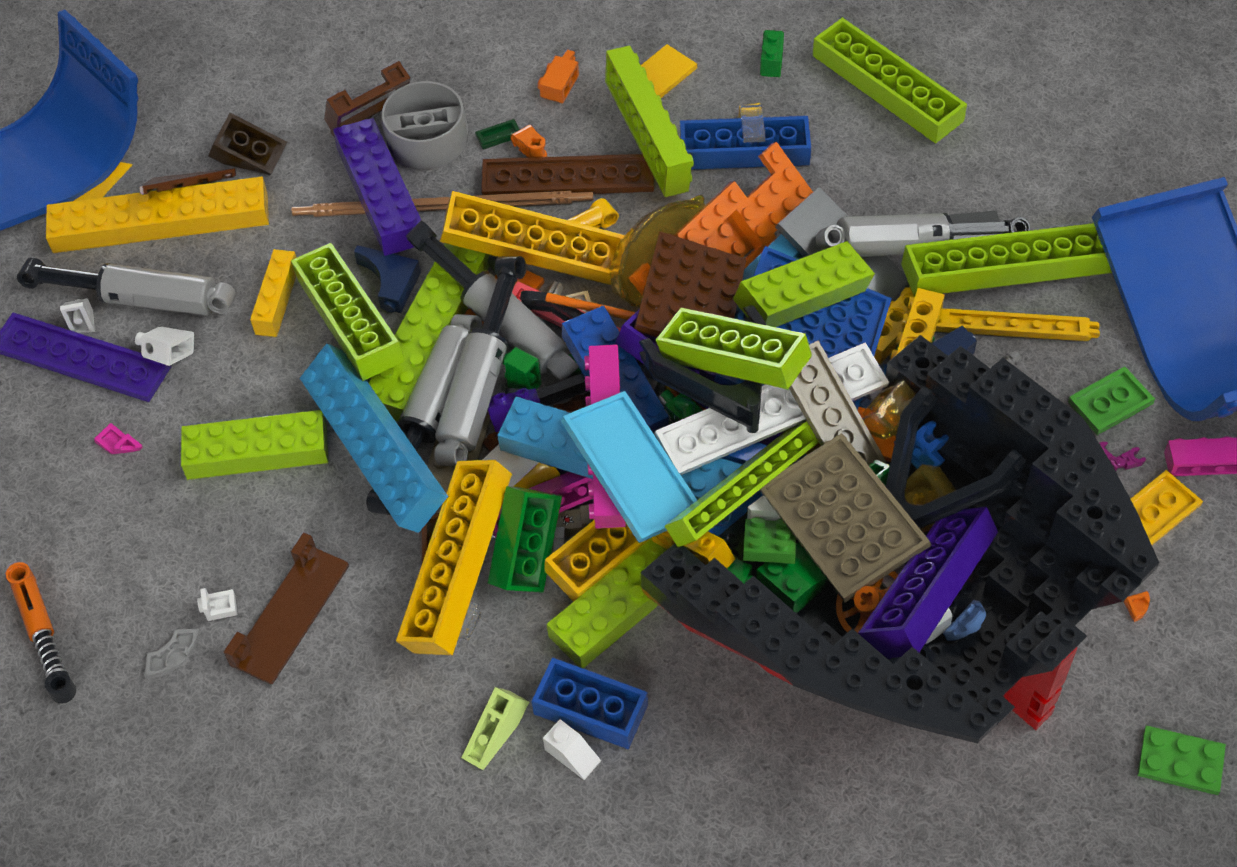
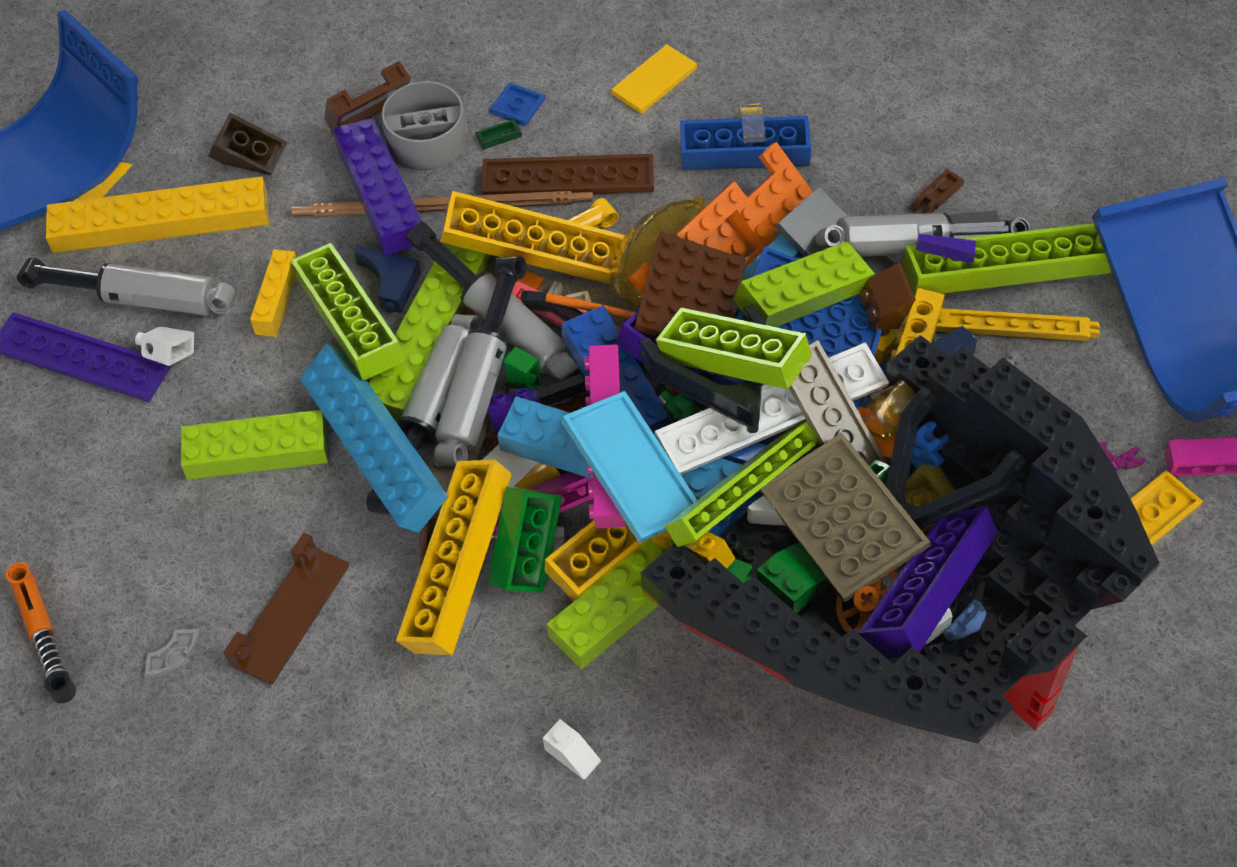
white slope [60,298,95,334] -> none
dark pink slope [94,423,143,454] -> none
reddish brown tile [139,168,236,195] -> none
white bracket [197,588,237,621] -> none
yellowish green slope [461,687,529,770] -> none
orange piece [510,125,547,158] -> none
blue brick [531,657,648,750] -> none
orange hinge [538,50,579,103] -> none
dark tan leg [556,505,591,537] -> none
lime brick [605,45,694,197] -> none
bright green plate [743,517,796,564] -> none
green brick [760,30,784,77] -> none
lime brick [813,17,967,144] -> none
bright green plate [1068,366,1155,435] -> none
orange tile [1123,591,1150,622] -> none
bright green plate [1137,725,1226,795] -> none
none -> blue tile [489,83,546,127]
none -> reddish brown slope [860,263,916,330]
none -> reddish brown hinge [910,169,964,214]
none -> dark purple piece [916,234,976,264]

